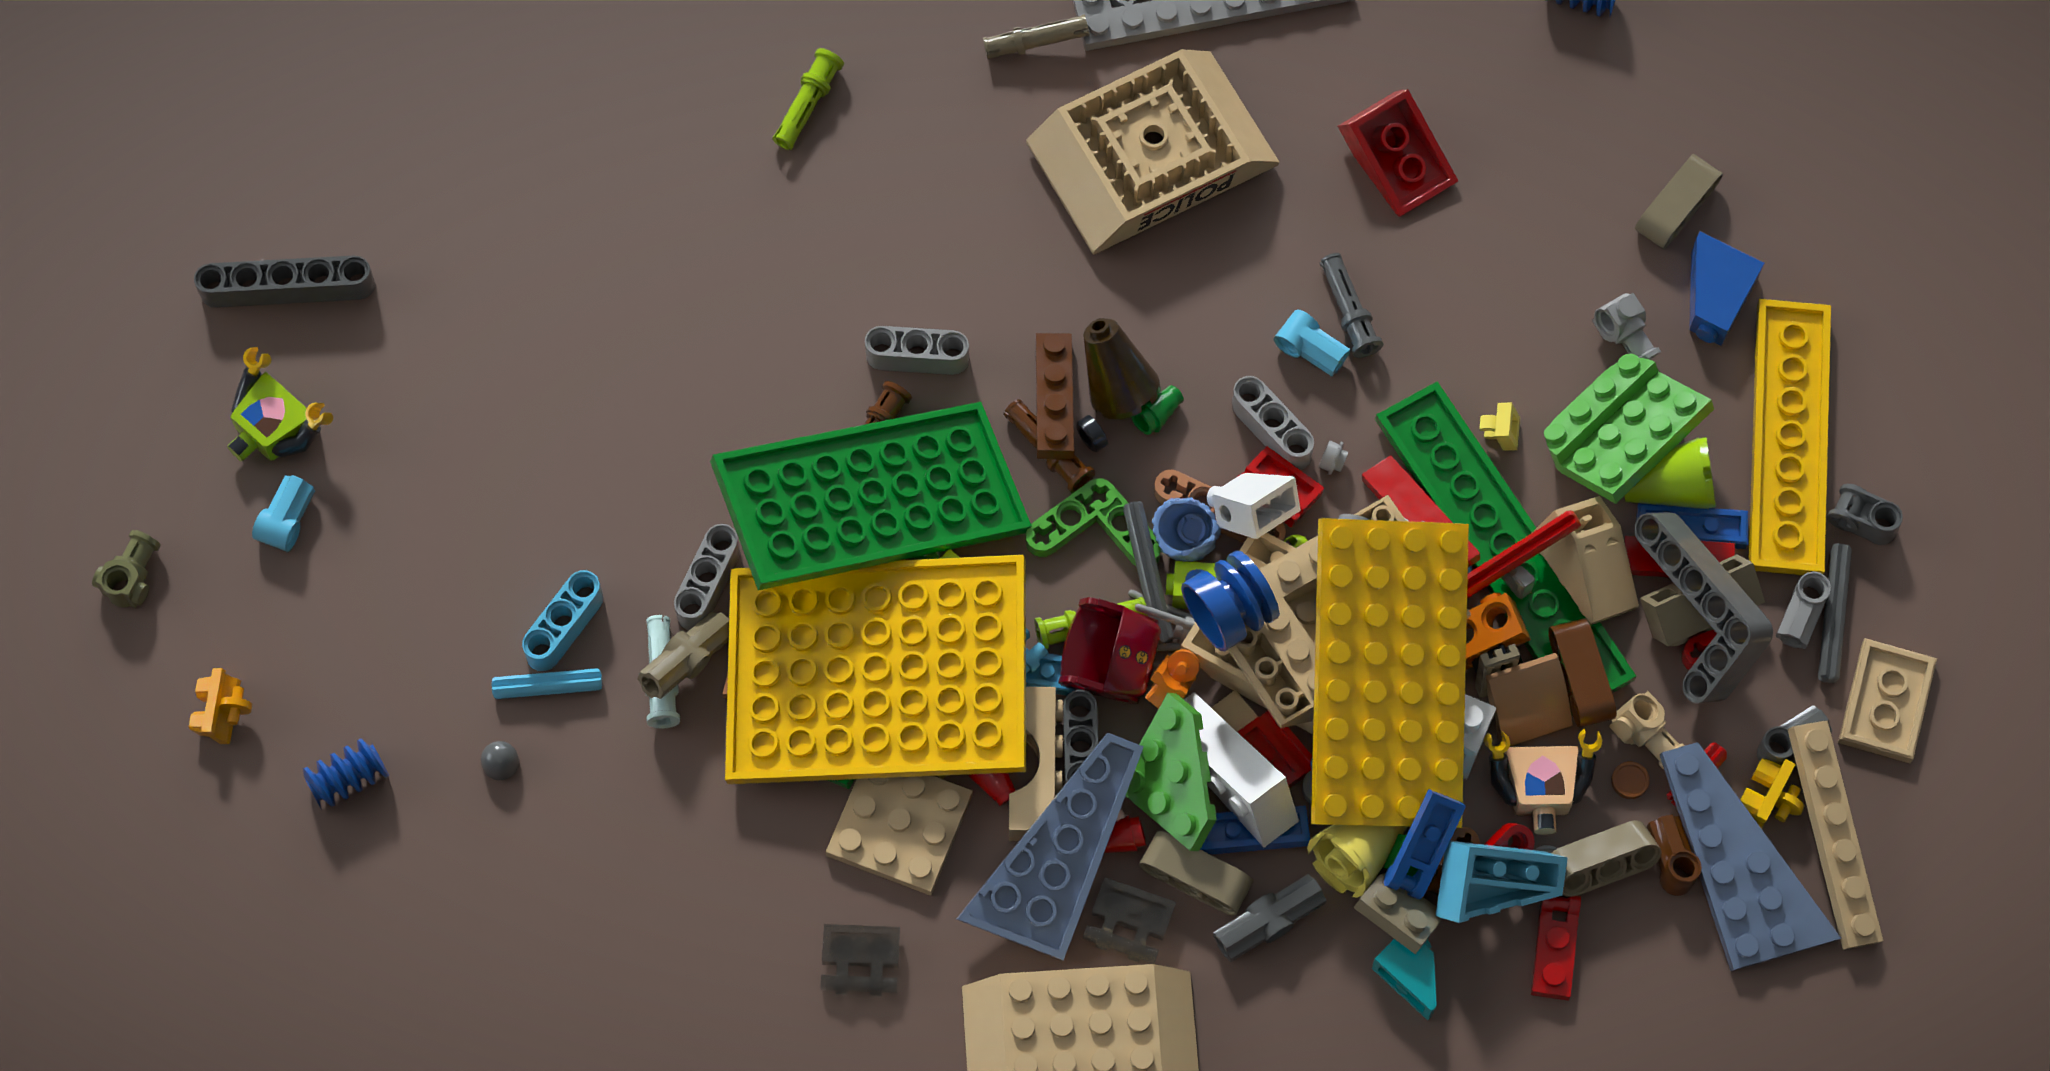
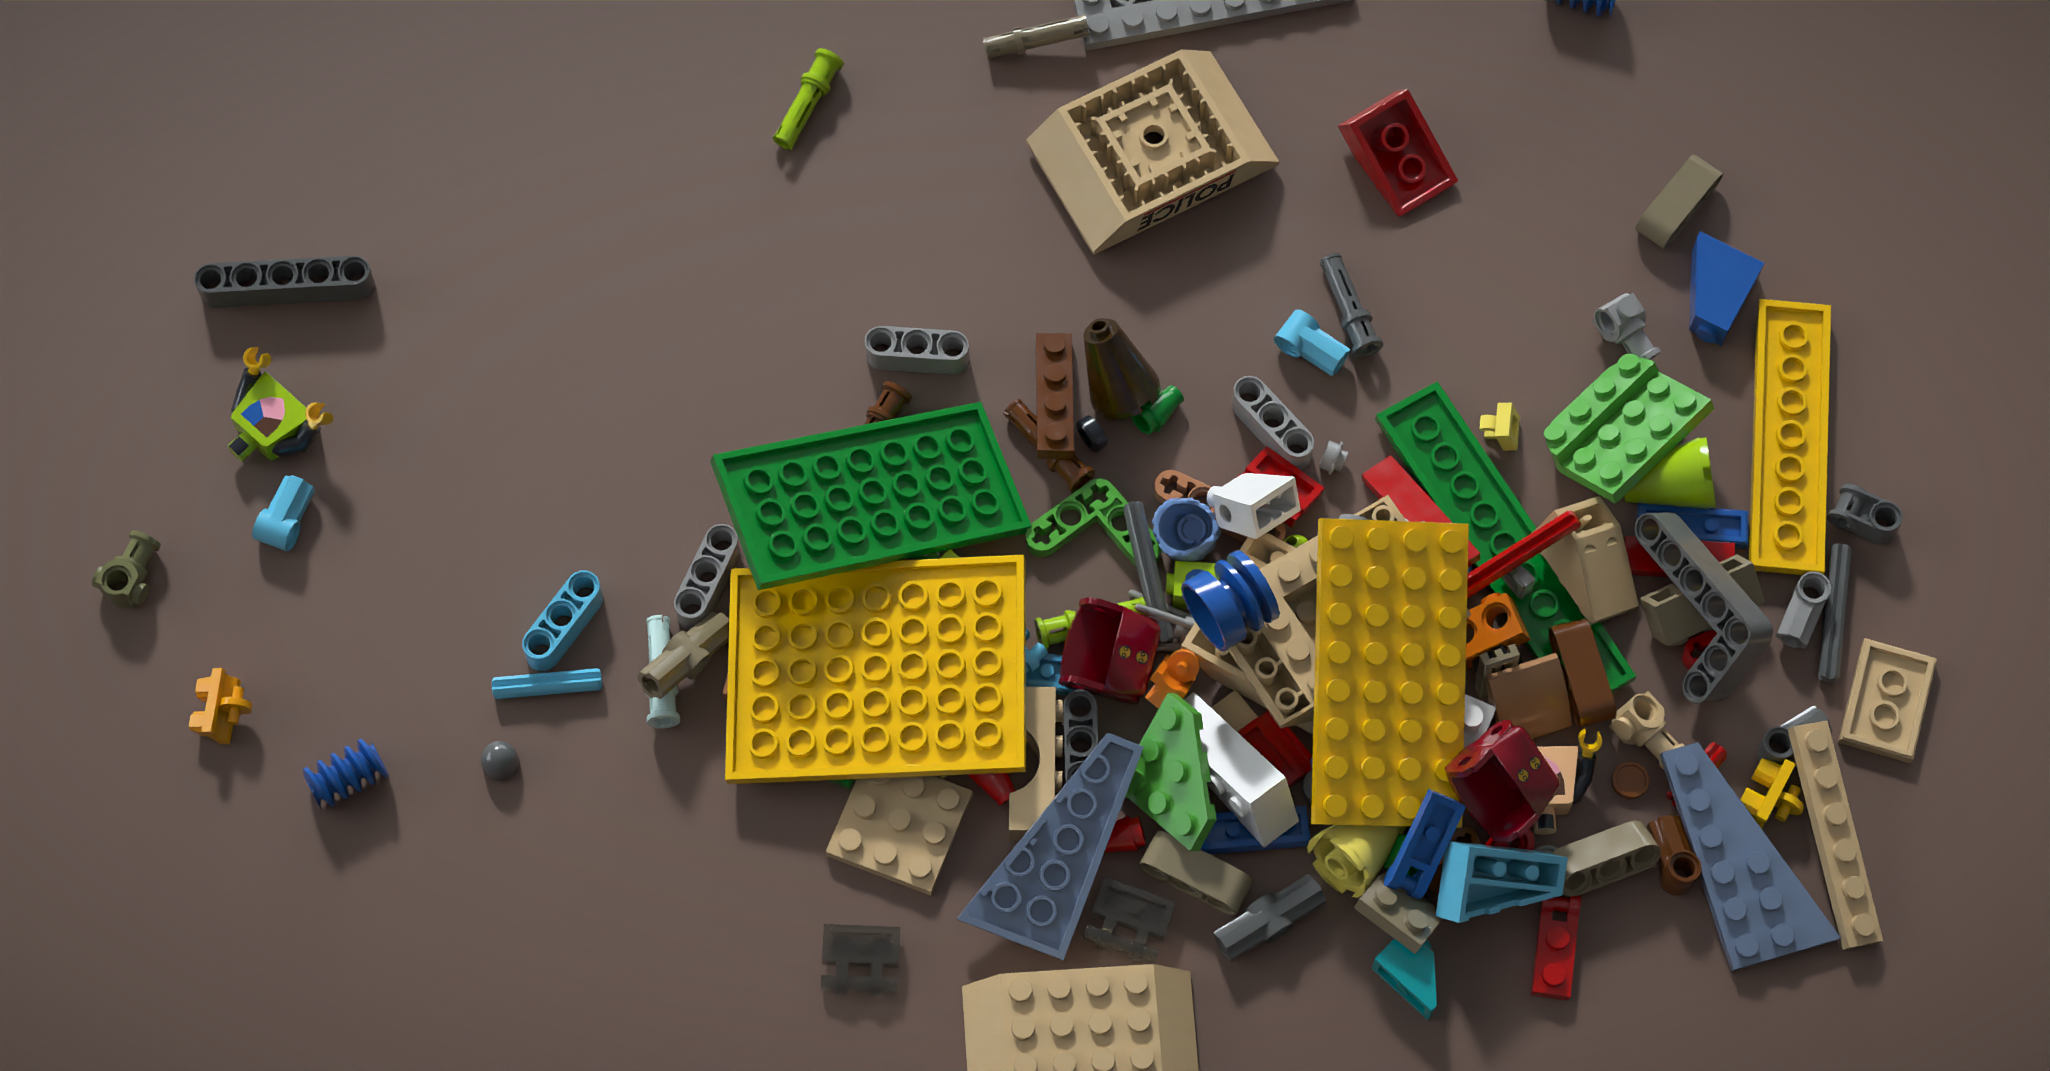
none -> dark red piece [1445,720,1560,842]

